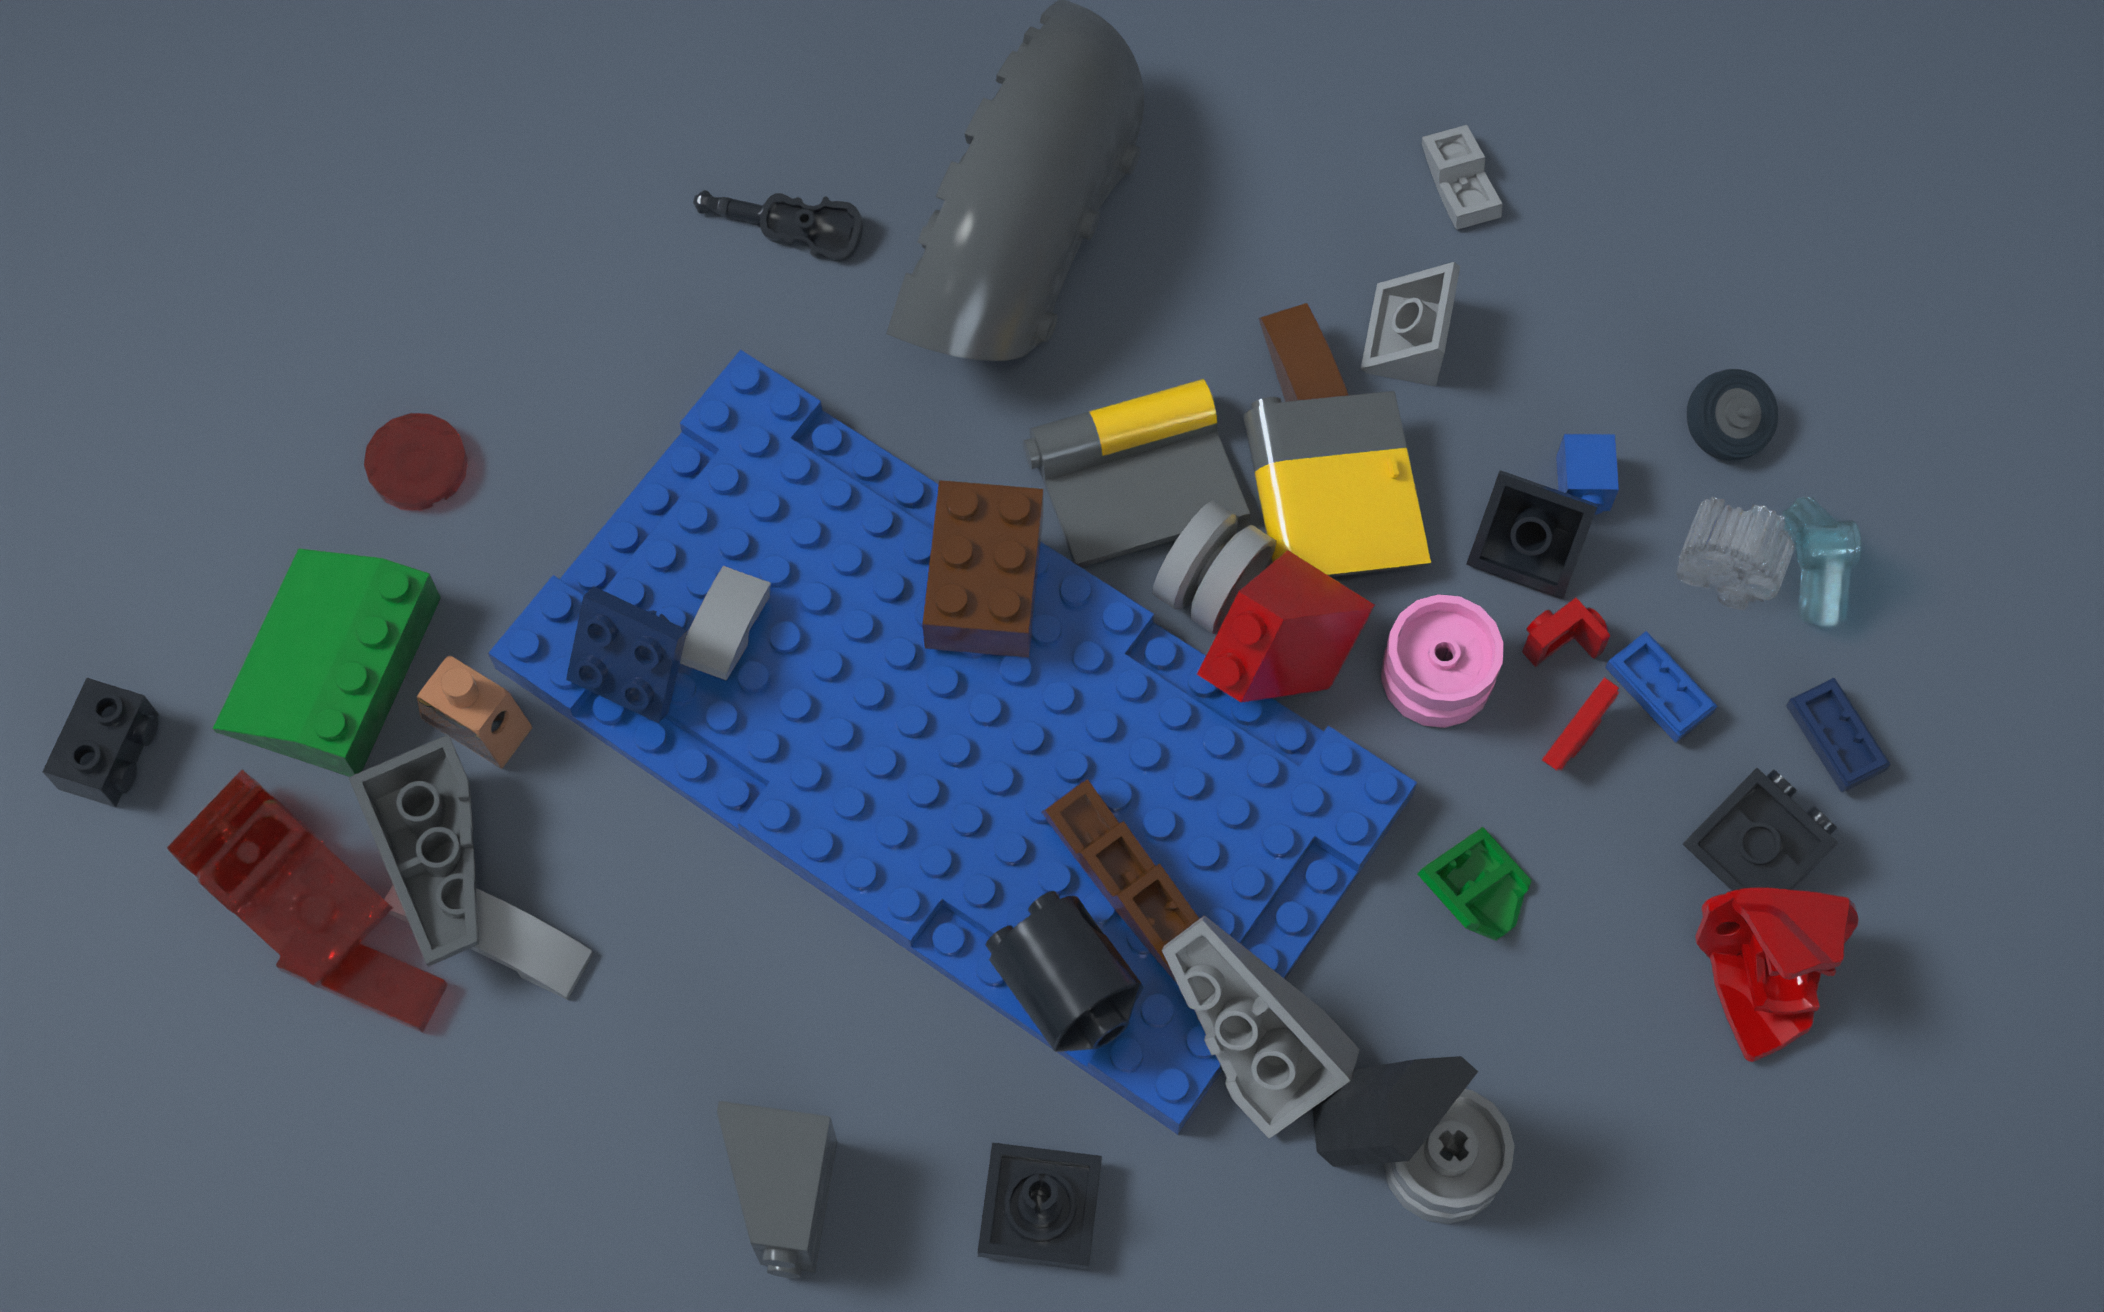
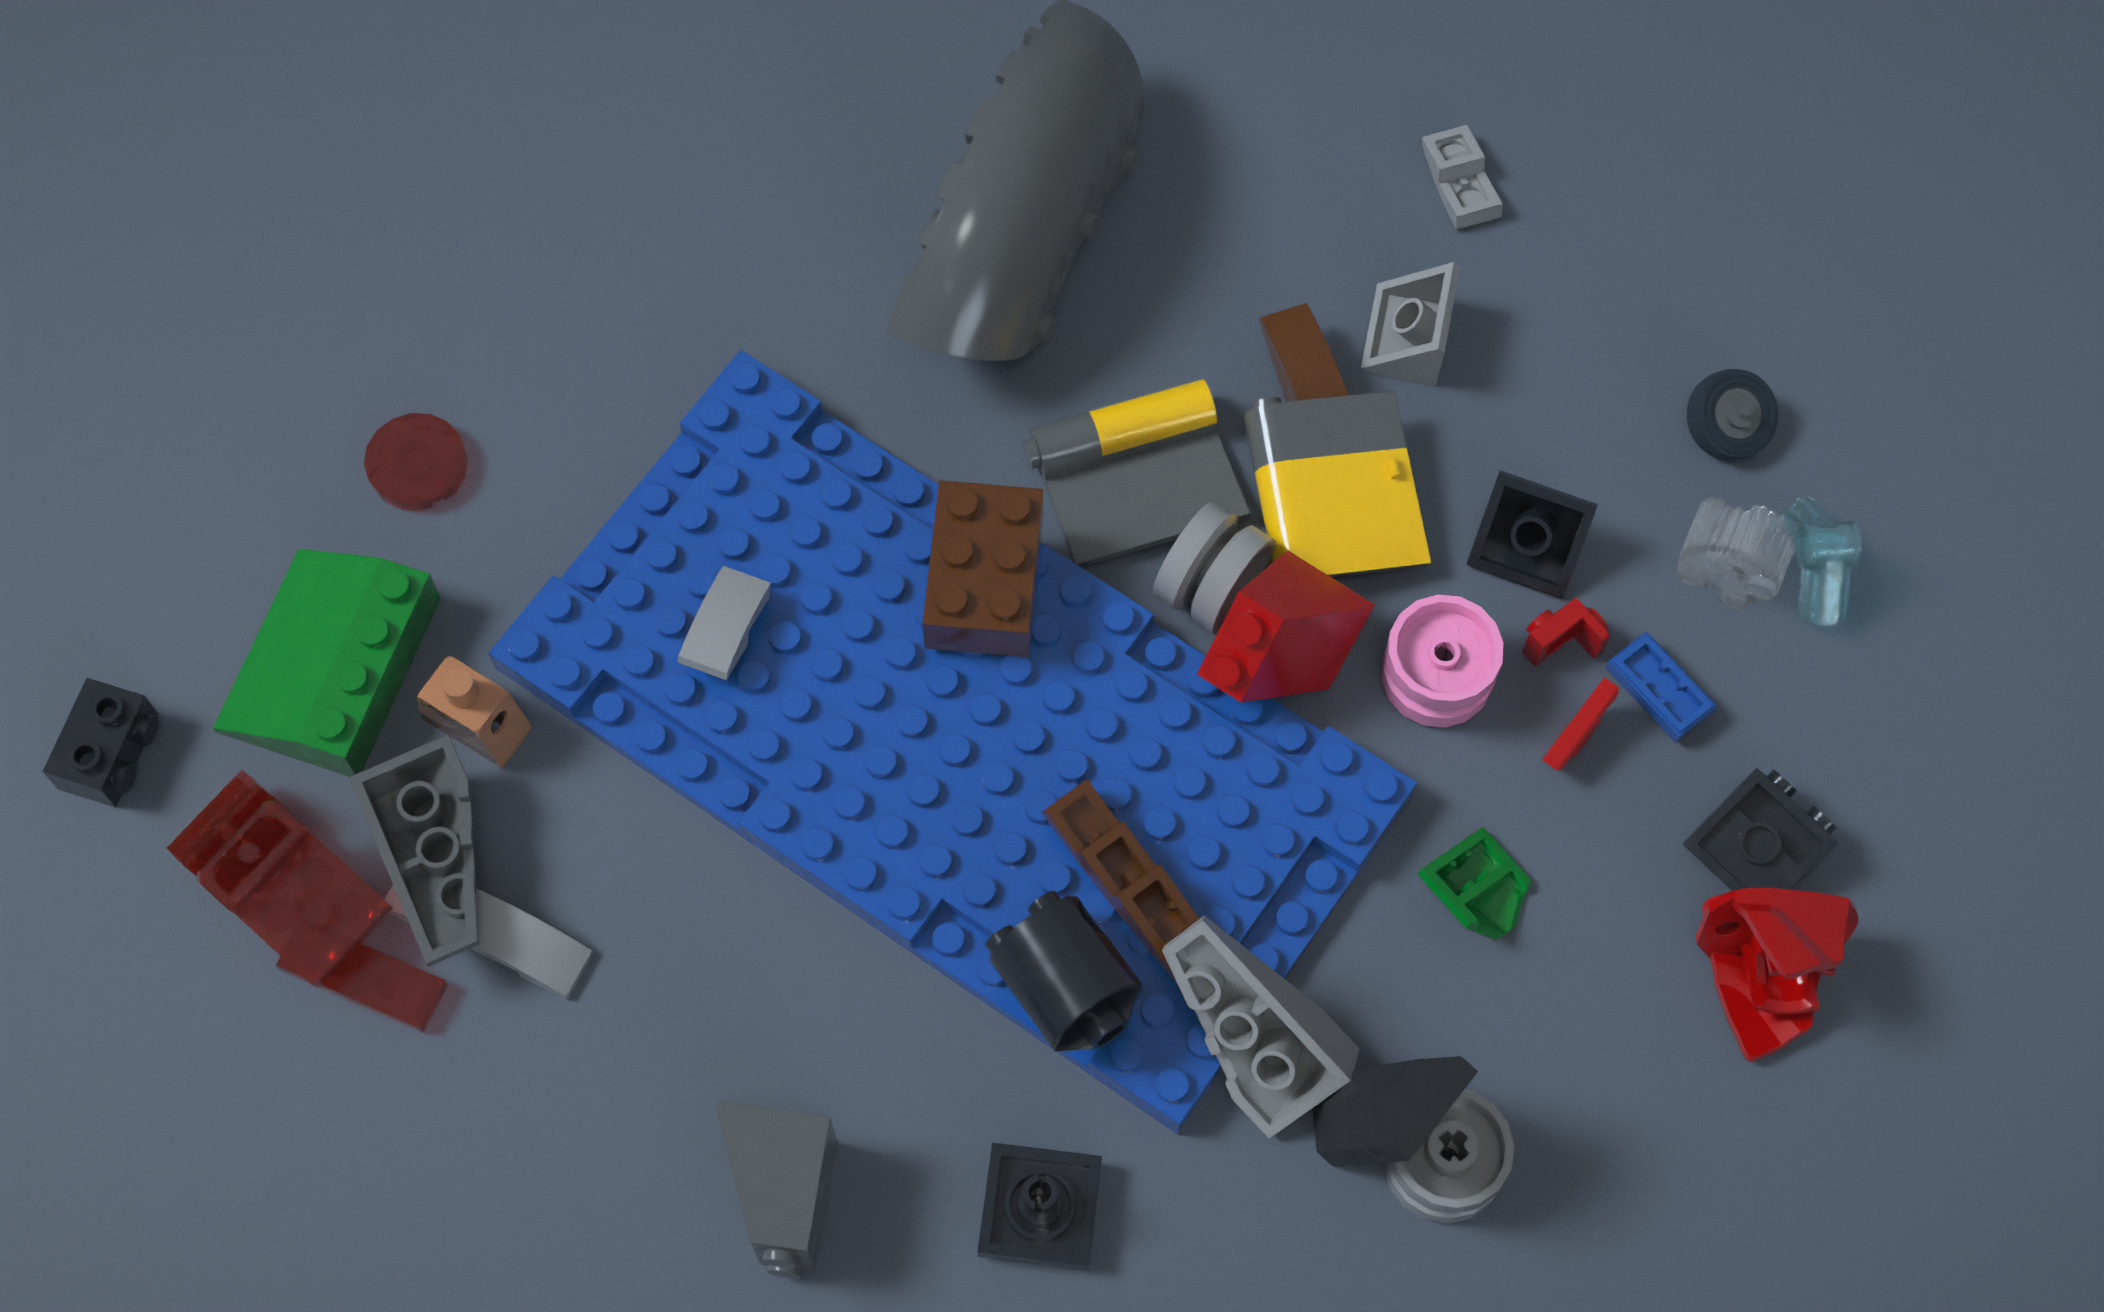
dark blue plate [566,587,688,723] -> none
black piece [693,190,863,261] -> none
blue brick [1556,434,1619,515] -> none
dark blue plate [1786,678,1891,793] -> none

